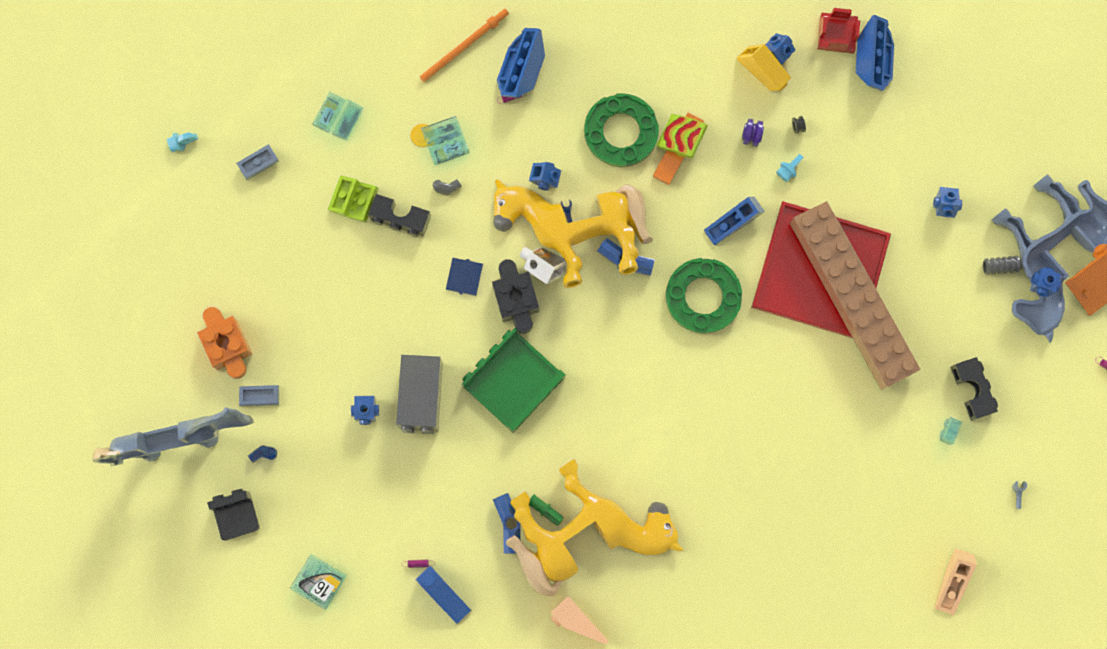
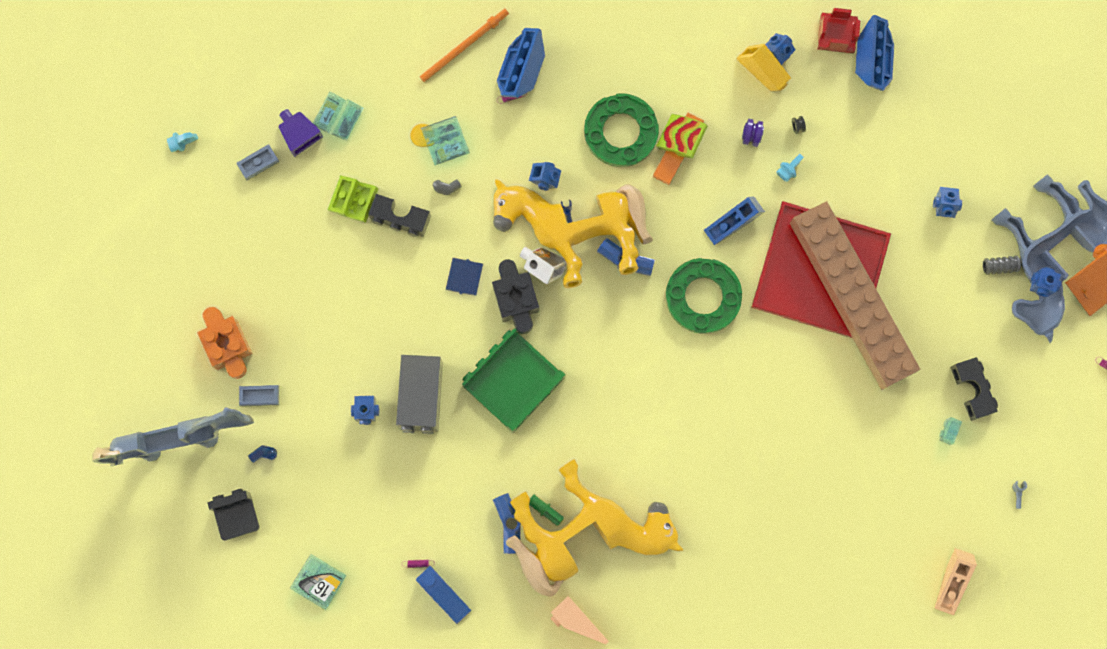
none -> dark purple torso [278,109,323,157]

